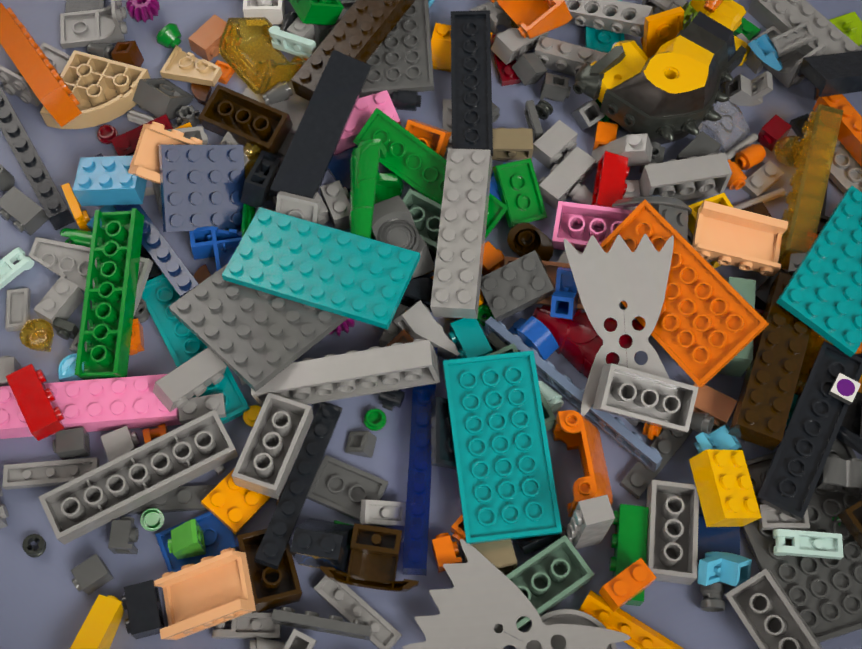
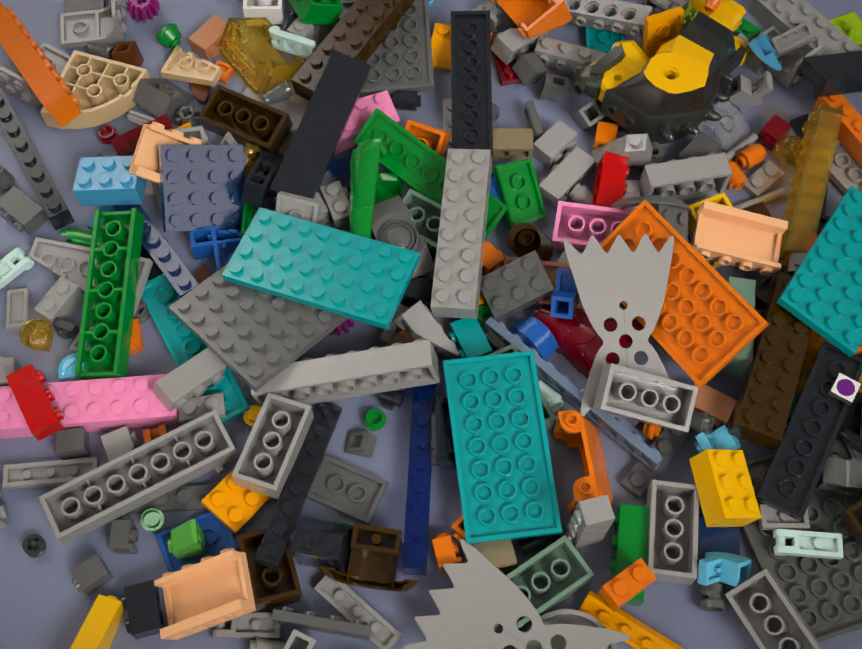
light orange plate [61,183,91,231] -> none
light grey plate [360,500,407,526] -> none
pearl dark grey bush [535,100,553,120] -> none

